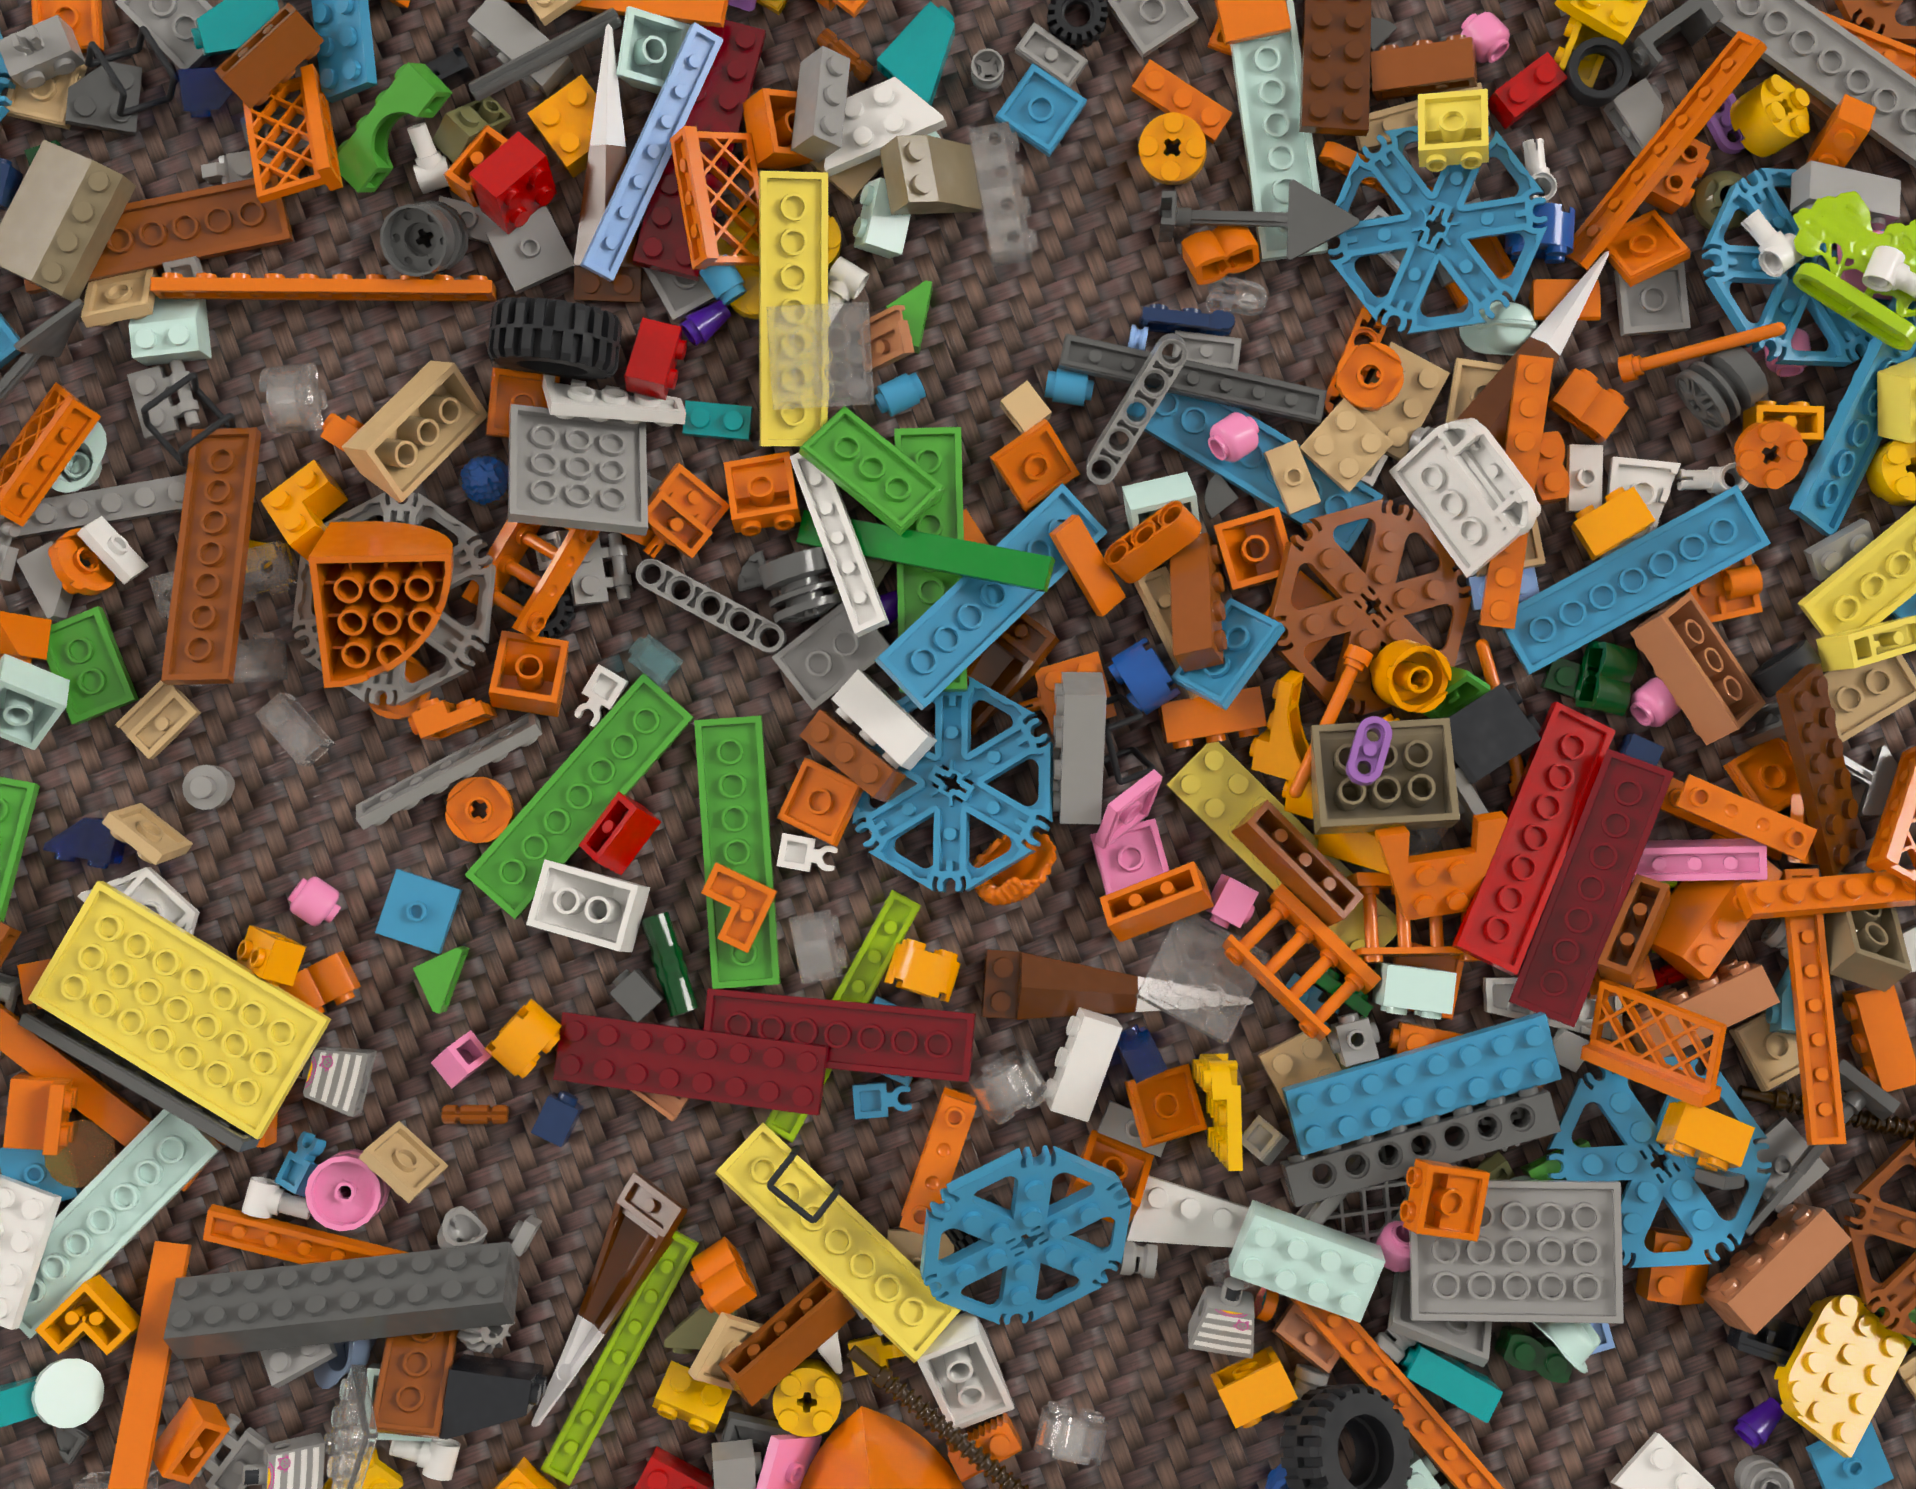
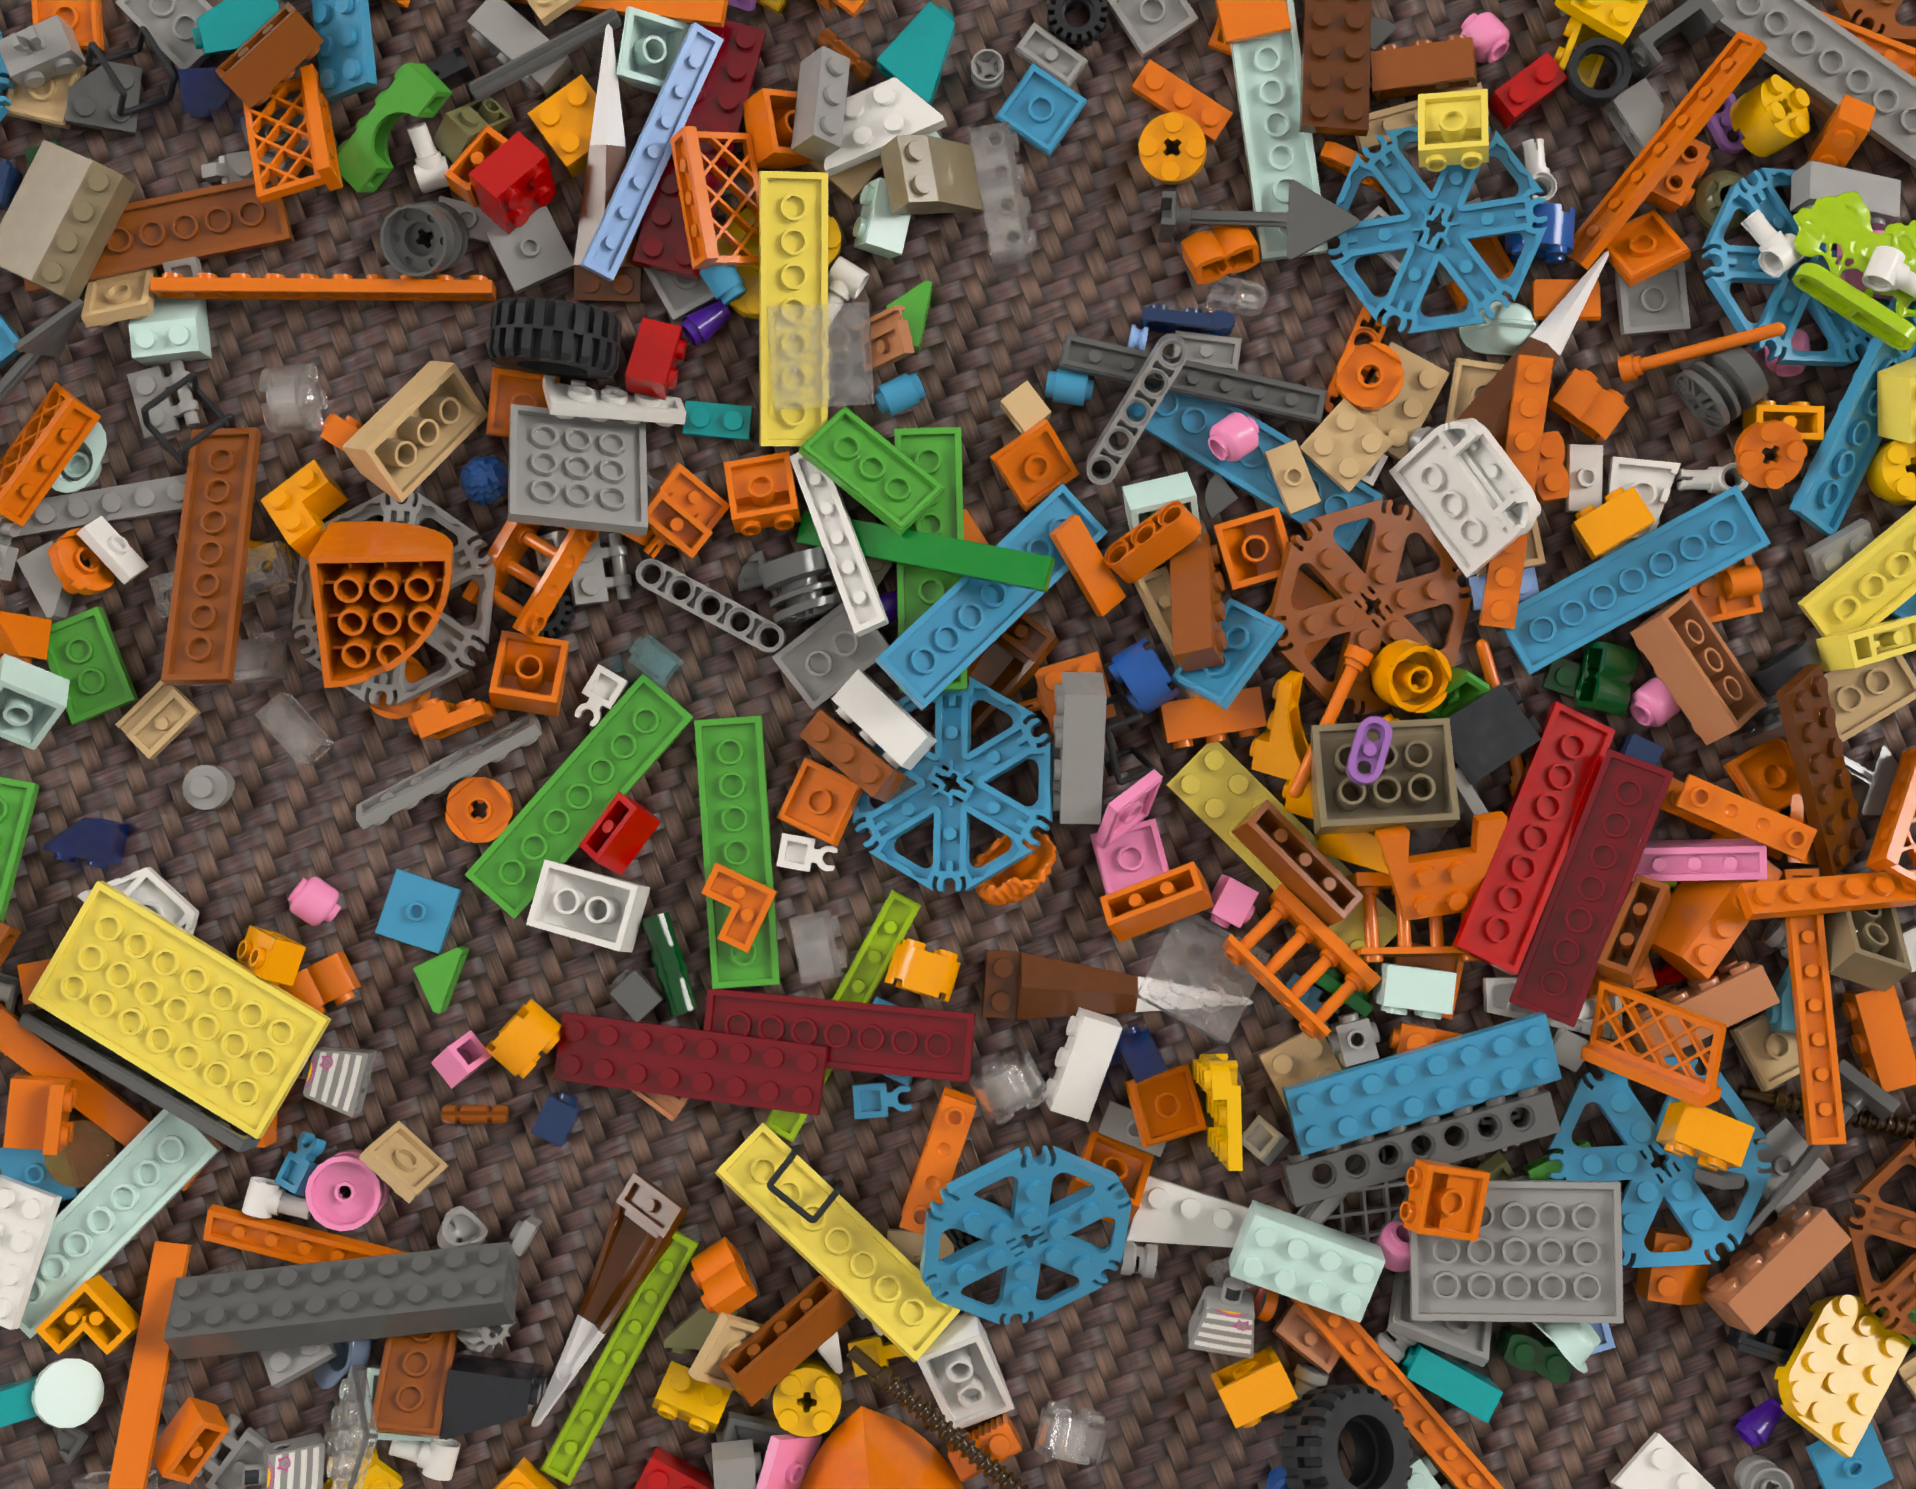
tan plate [102,803,193,865] -> none

